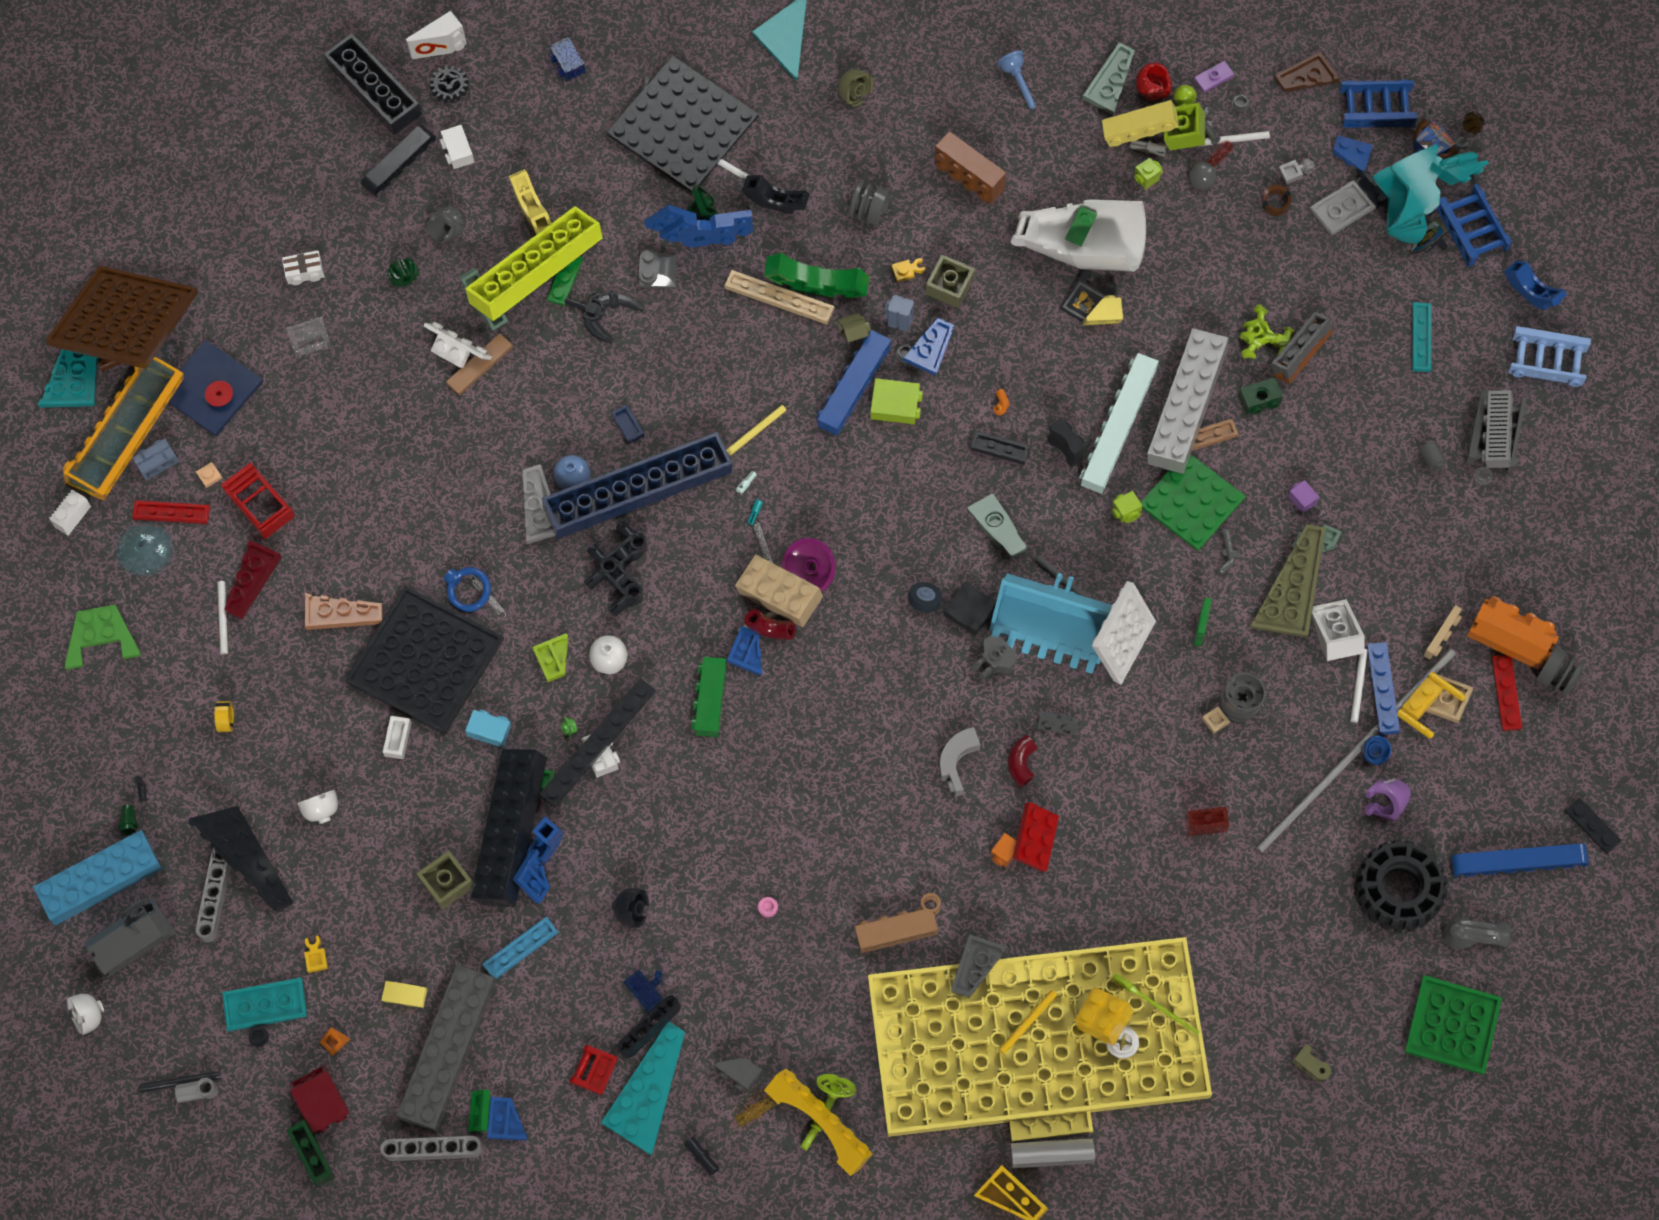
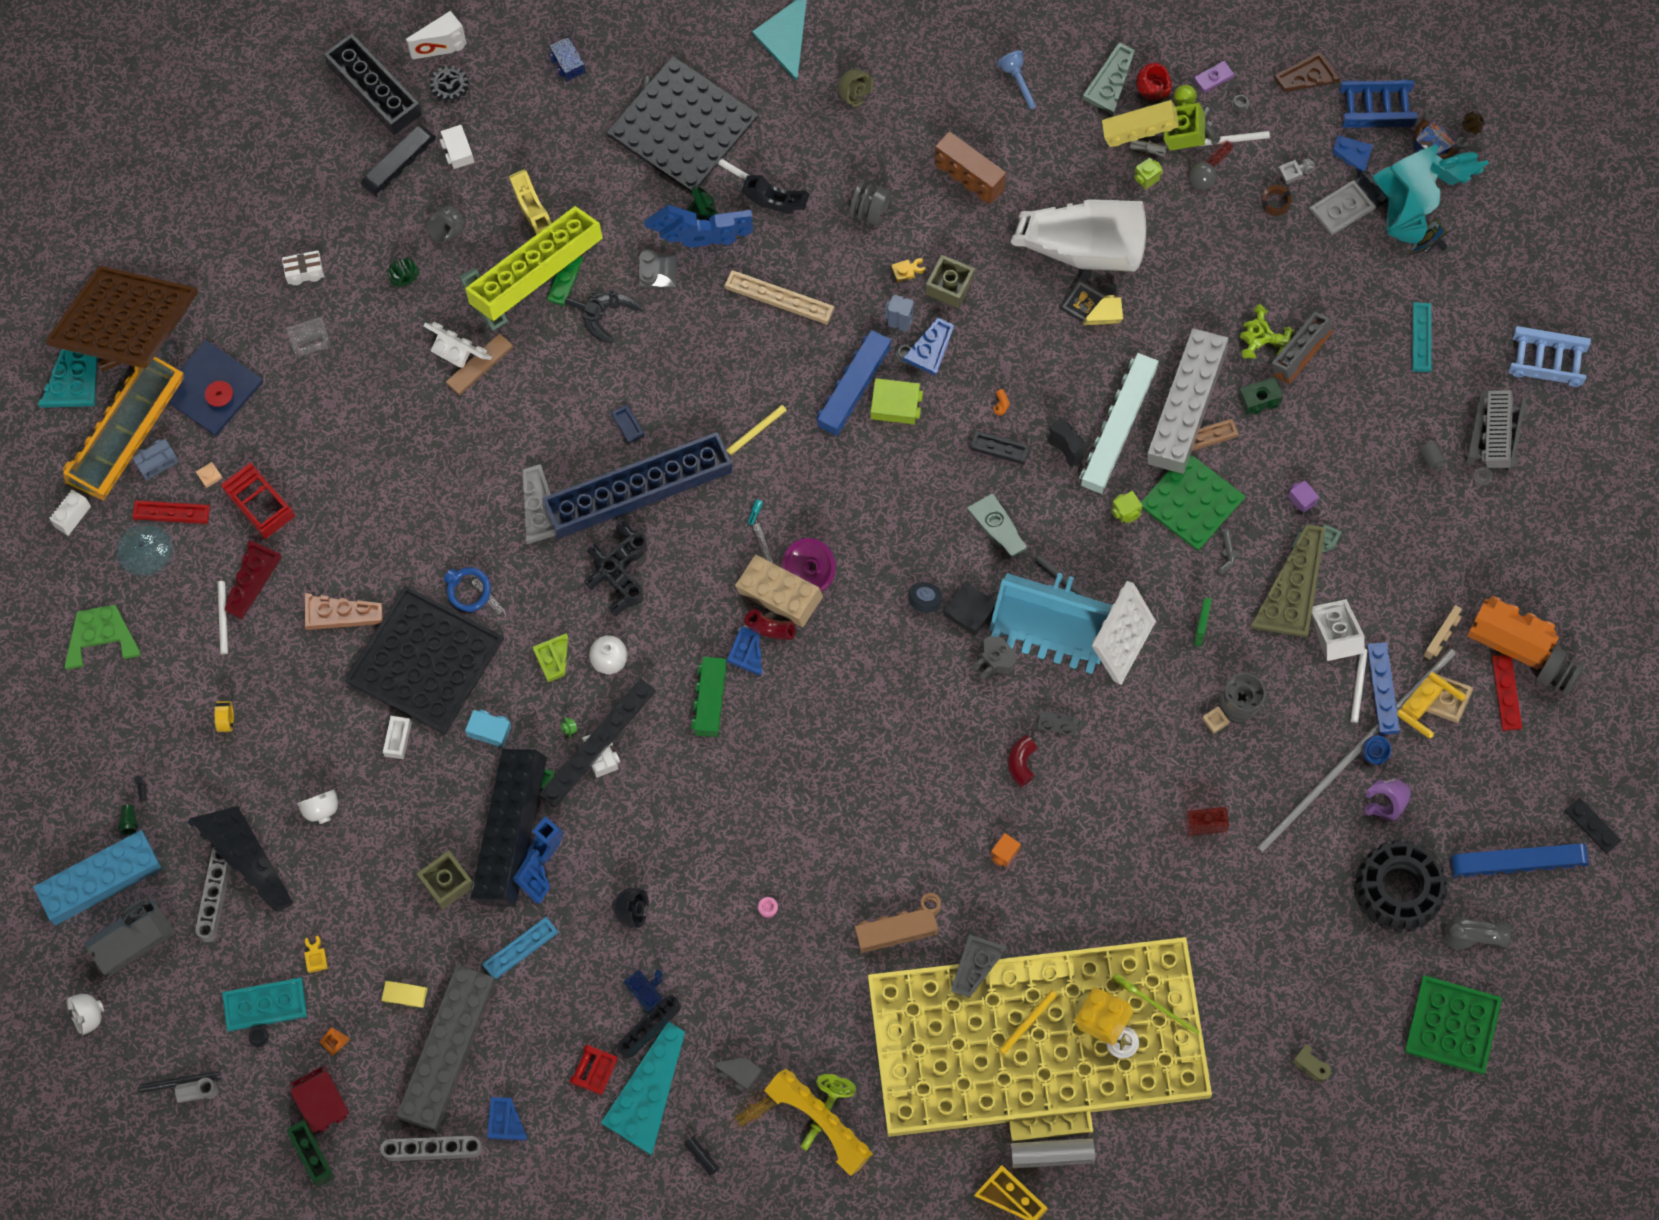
green plate [468,1089,490,1133] -> none
medium blue cylinder [553,455,591,490] -> none
light aqua pin [735,471,756,495] -> none
green brick [764,253,870,298] -> none
olive brick [837,313,871,343] -> none
light grey arch [940,727,980,797] -> none
red plate [1012,802,1059,872] -> none
green plate [1065,205,1098,247] -> none
blue fence [1436,184,1511,267] -> none
blue arch [1503,260,1567,310] -> none

